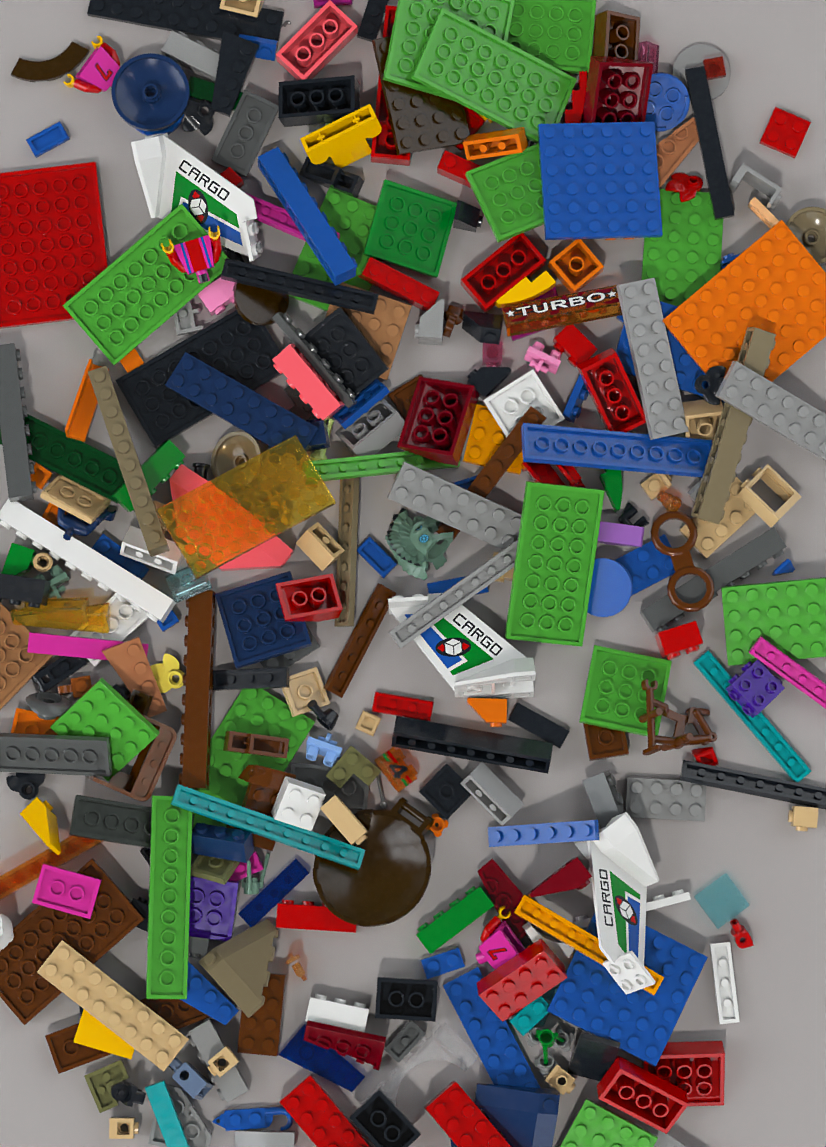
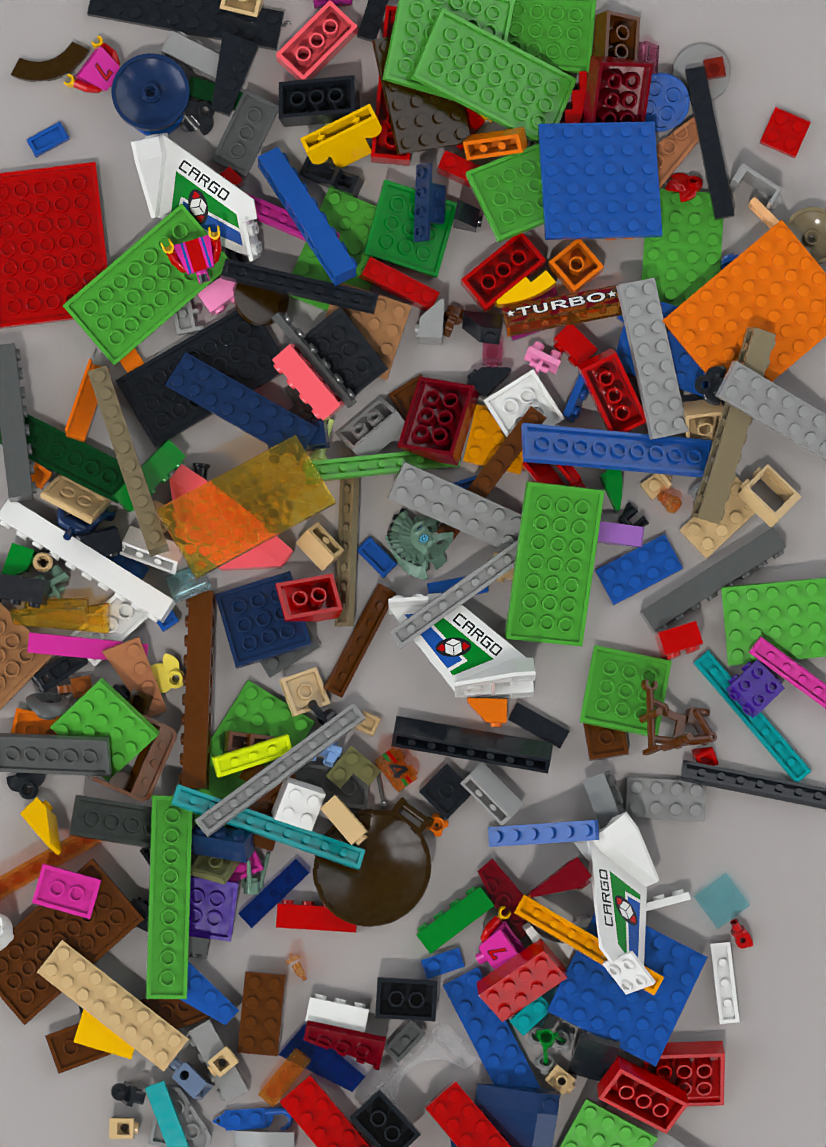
orange plate [42,502,68,527] -> none
olive plate [84,1059,130,1113] -> none
dark tan slope [199,919,279,1018] -> none
dark tan dish [211,431,263,490] -> none
black tile [213,667,289,691] -> none
blue plate [239,34,278,61] -> none
blue plate [333,379,390,429] -> none
red tile [372,692,434,721] -> none
blue tile [587,558,633,617] -> none
reddish brown bar [650,511,715,612] -> none
blue slope [772,559,795,576] -> none
tan brick [788,806,819,831] -> none
none -> black slope [76,525,123,558]
none -> light grey plate [195,703,365,837]
none -> neon yellow tile [212,734,292,778]
none -> clear orange plate [258,1048,311,1107]
none -> dark blue bracket [413,163,446,243]

